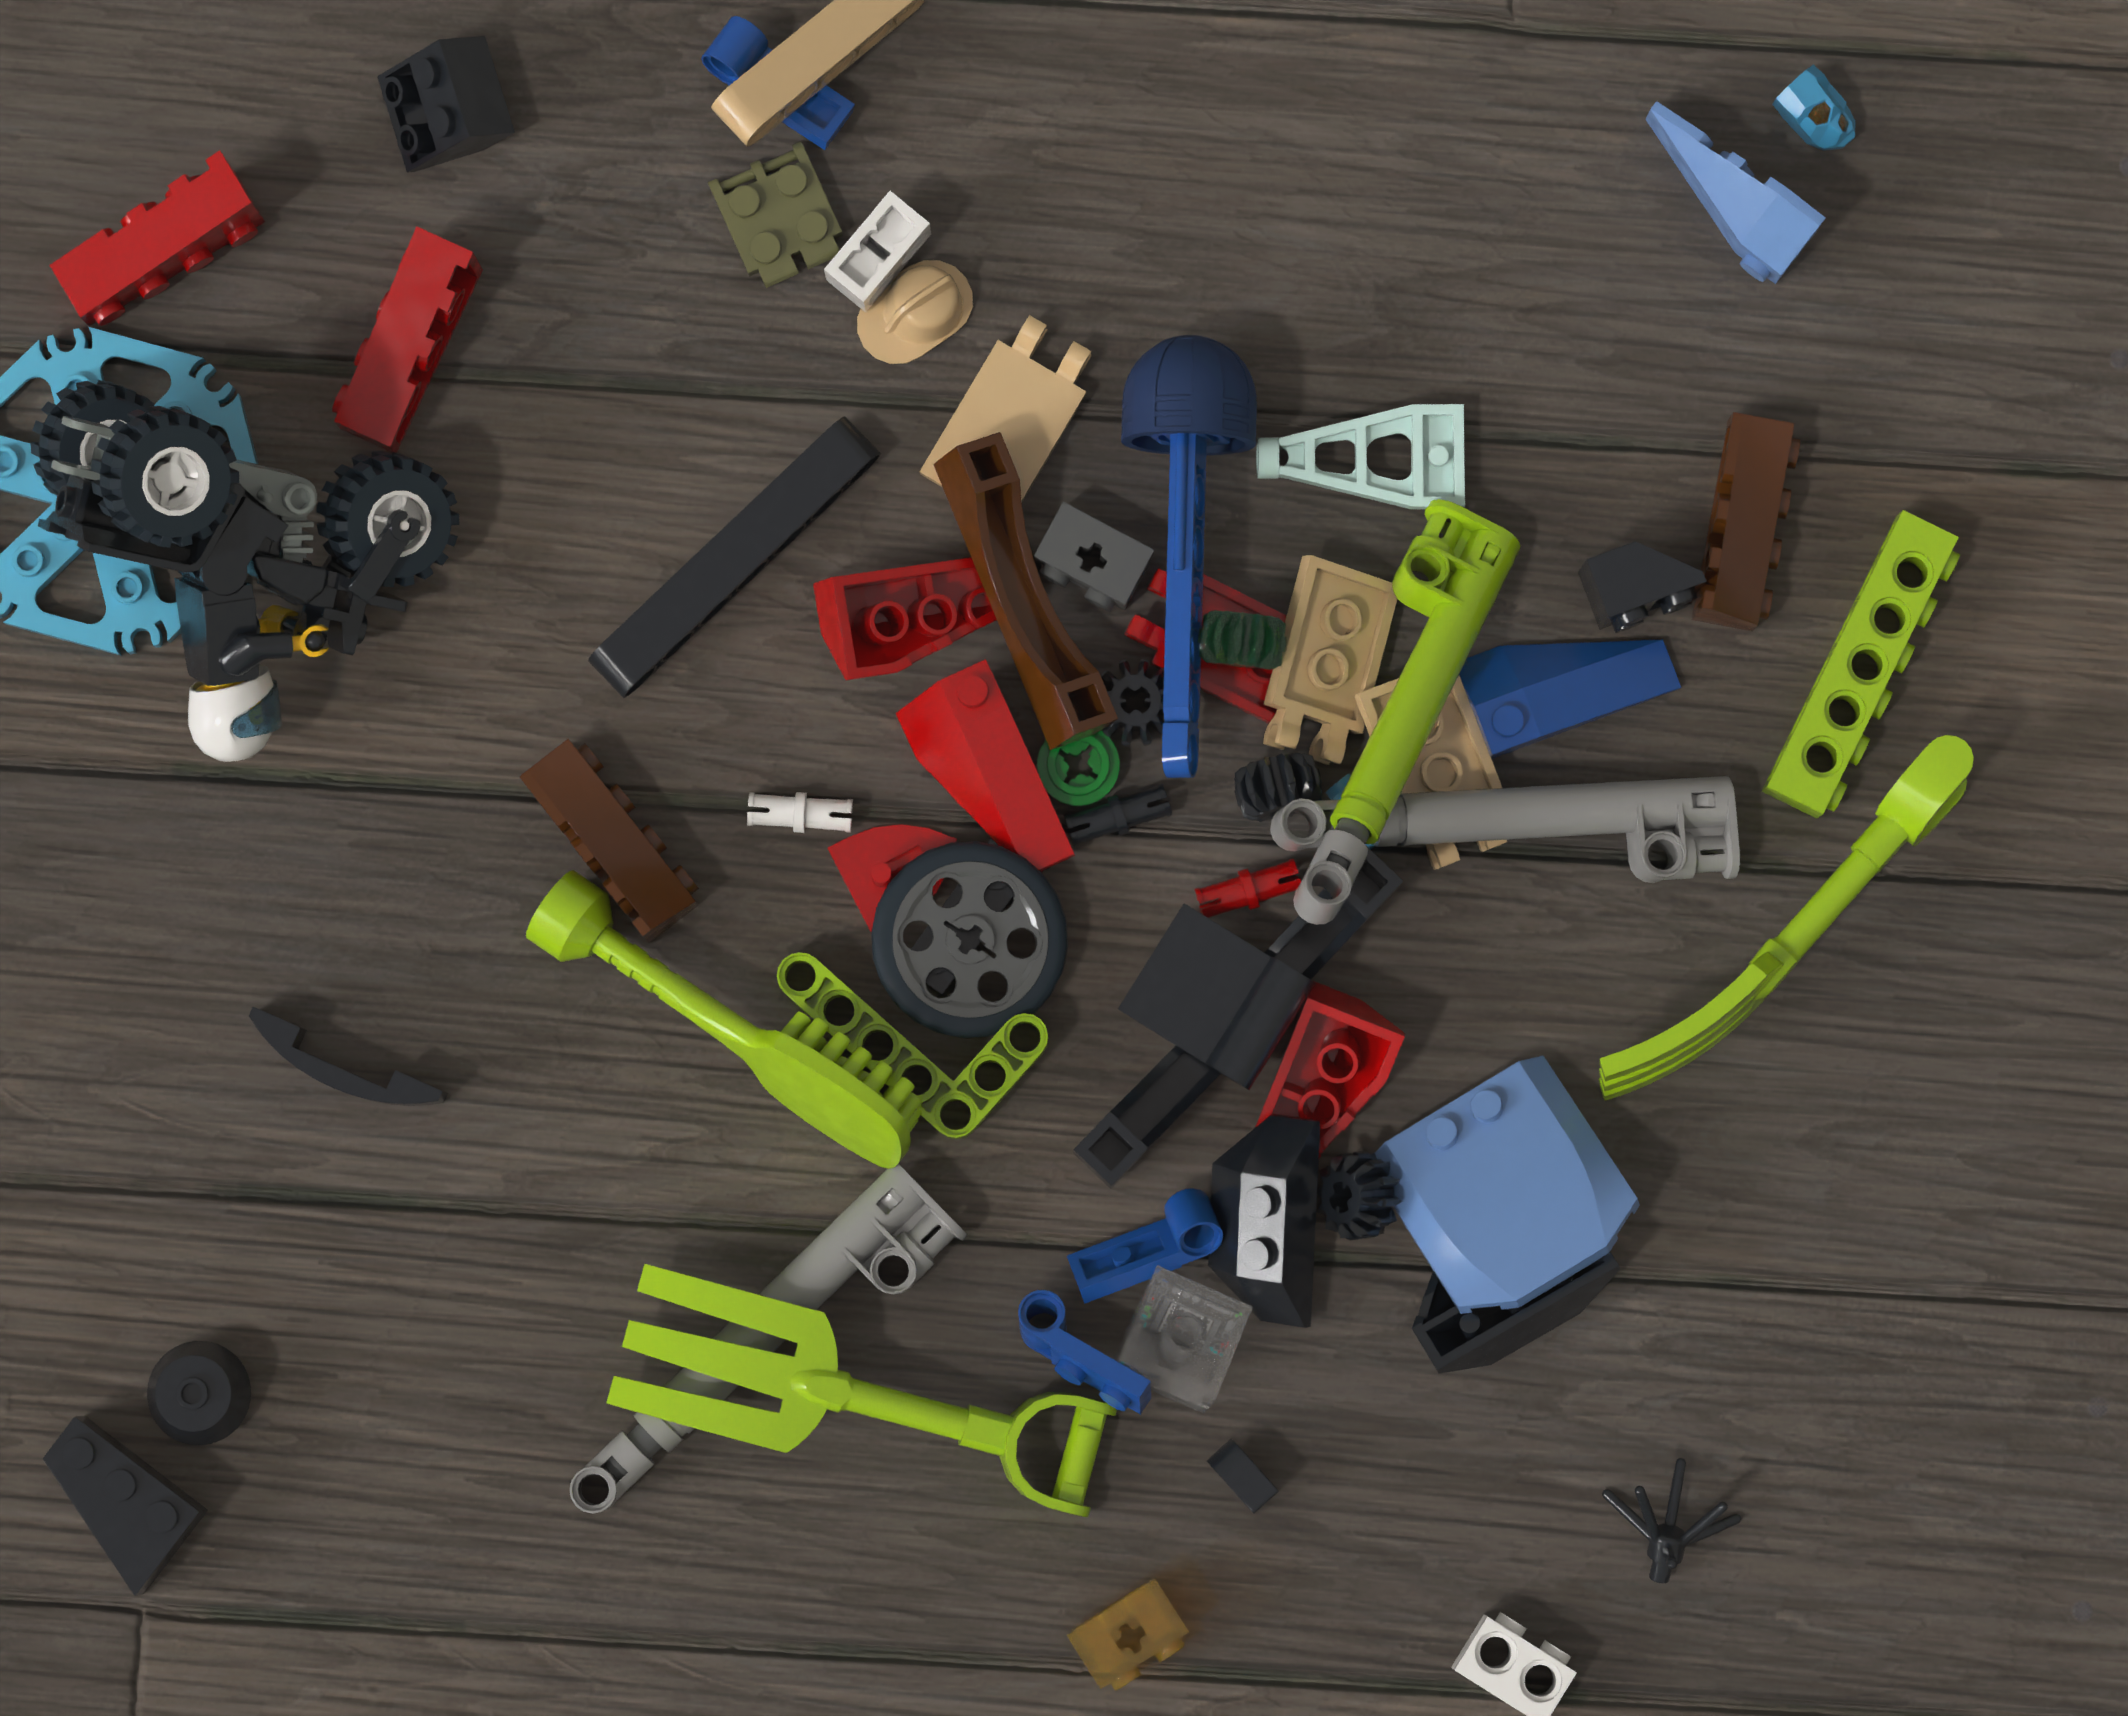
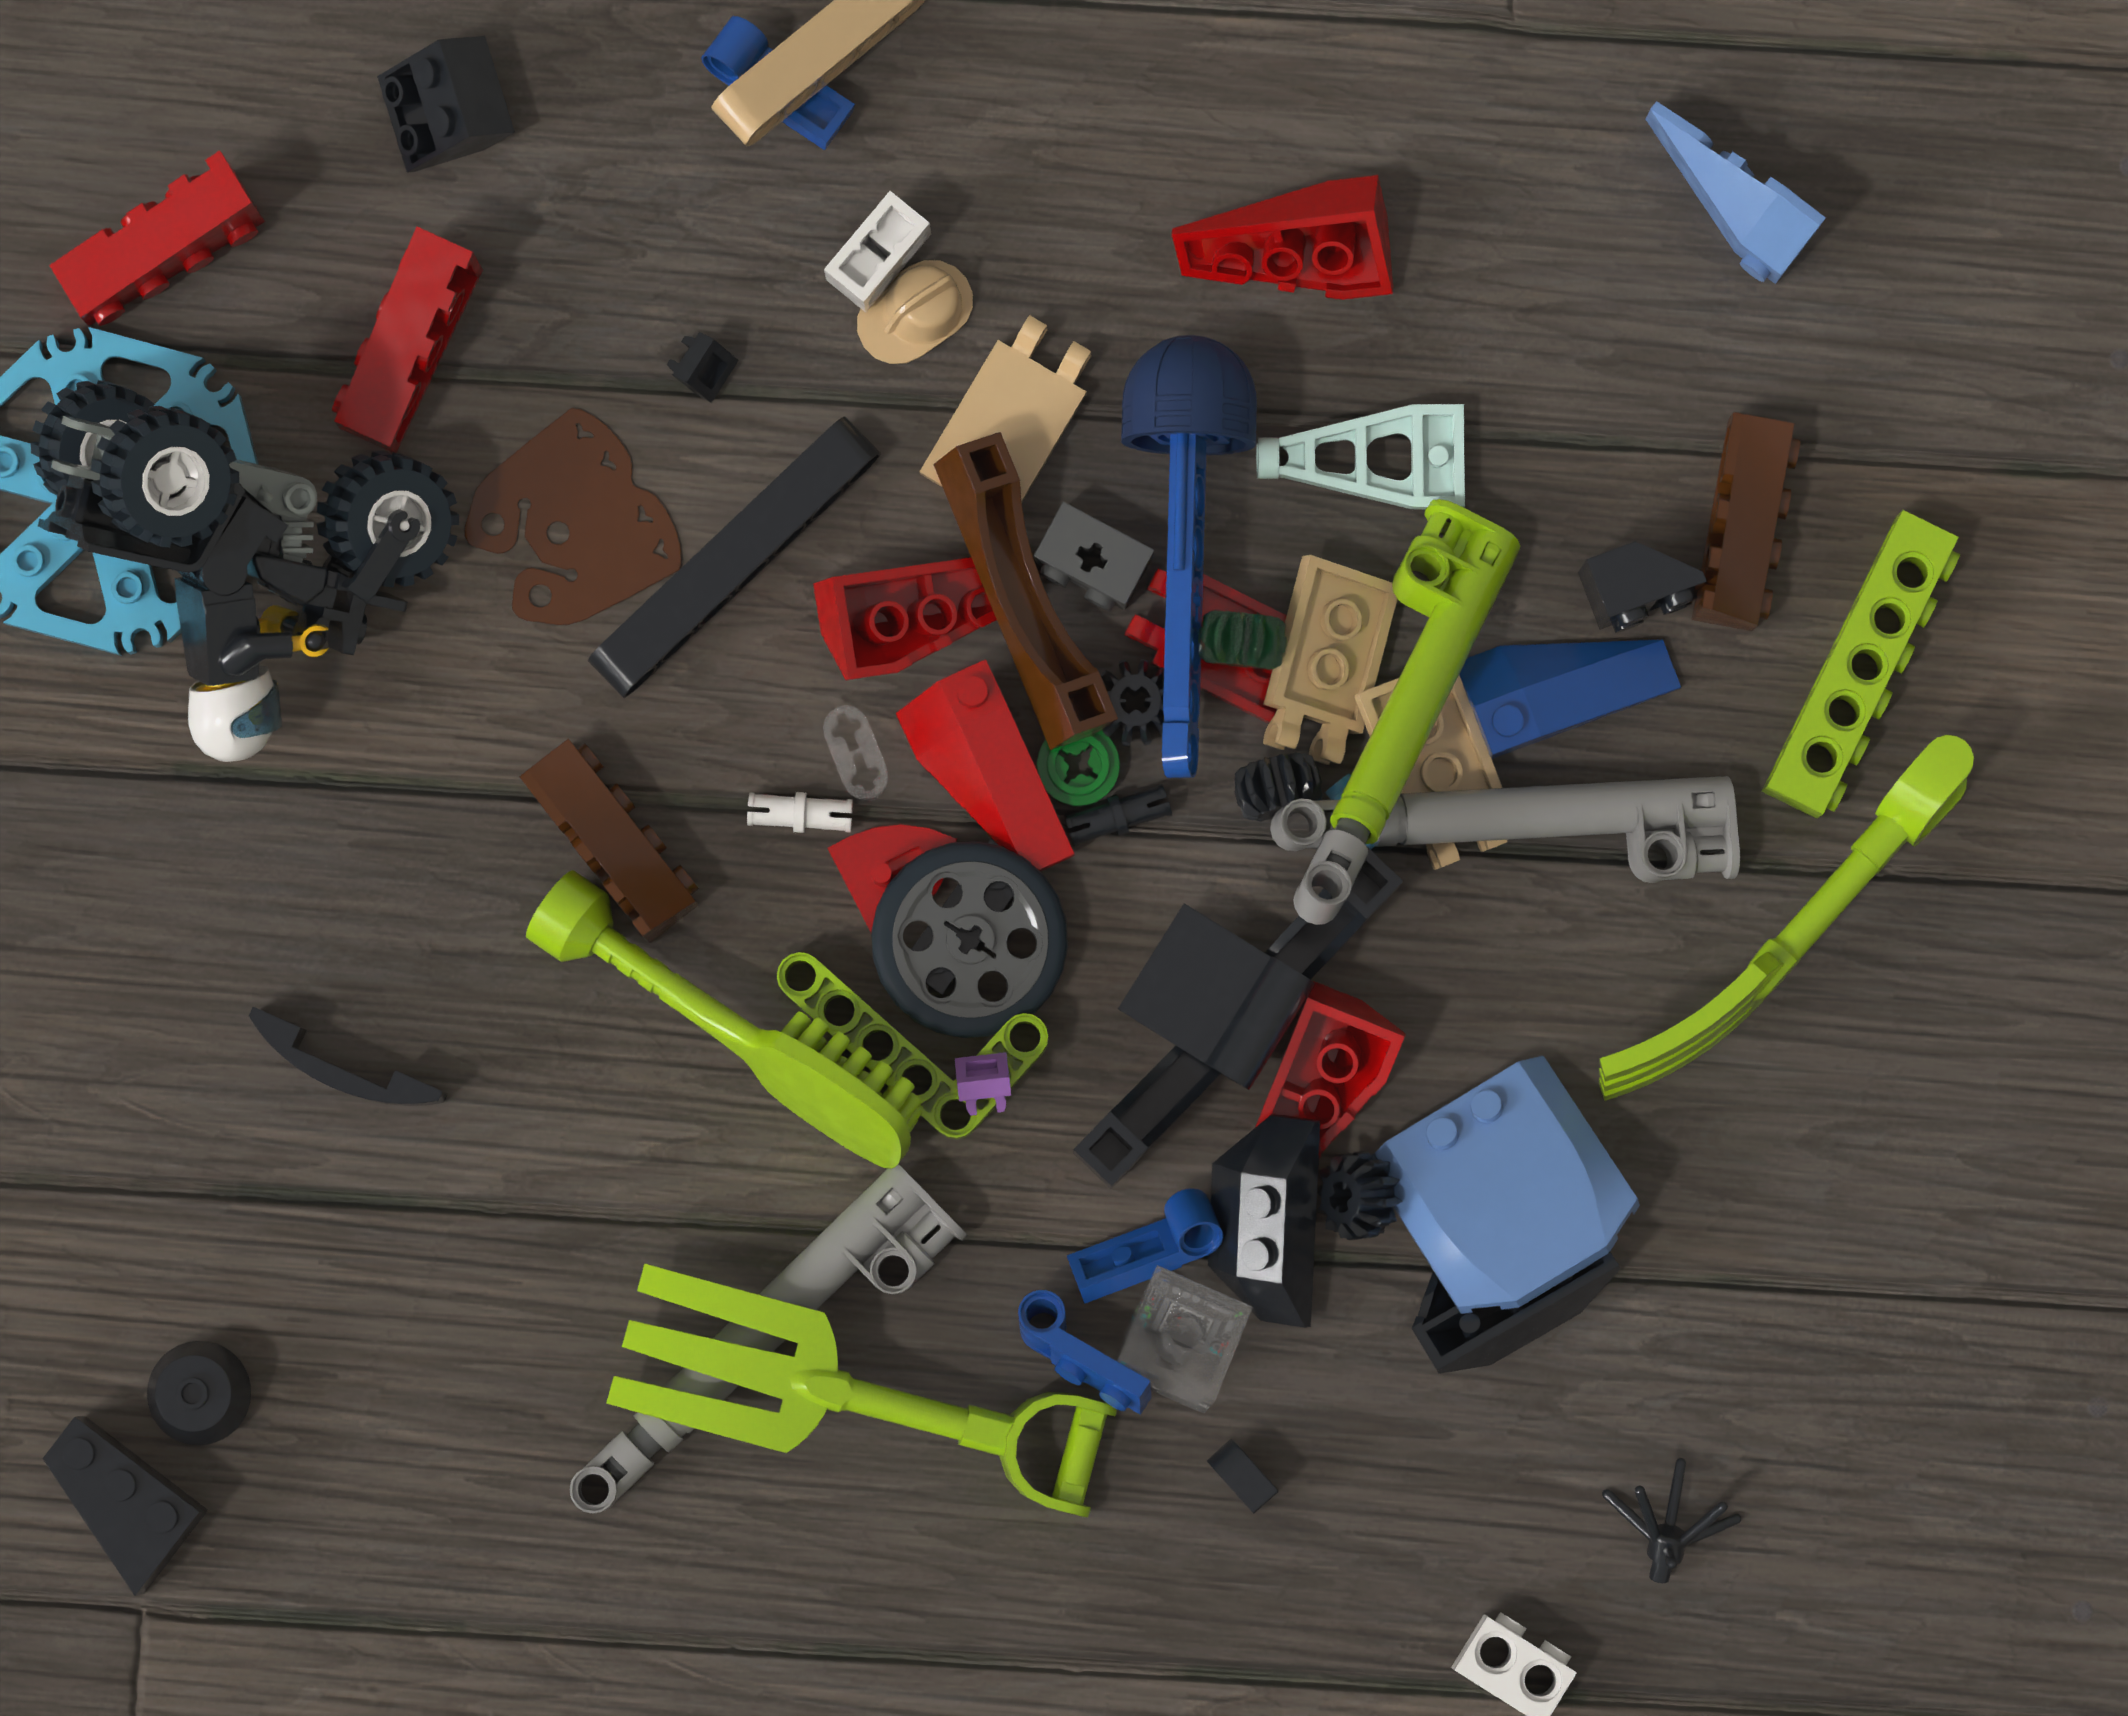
olive plate [707,141,843,288] -> none
clear yellow brick [1067,1577,1189,1691] -> none
red pin [1194,858,1301,918] -> none
dark azure rock [1772,64,1855,151] -> none
none -> reddish brown piece [465,408,681,625]
none -> black tile [667,332,739,403]
none -> clear beam [823,705,889,802]
none -> medium lavender tile [955,1052,1011,1116]
none -> red wedge [1172,175,1393,300]

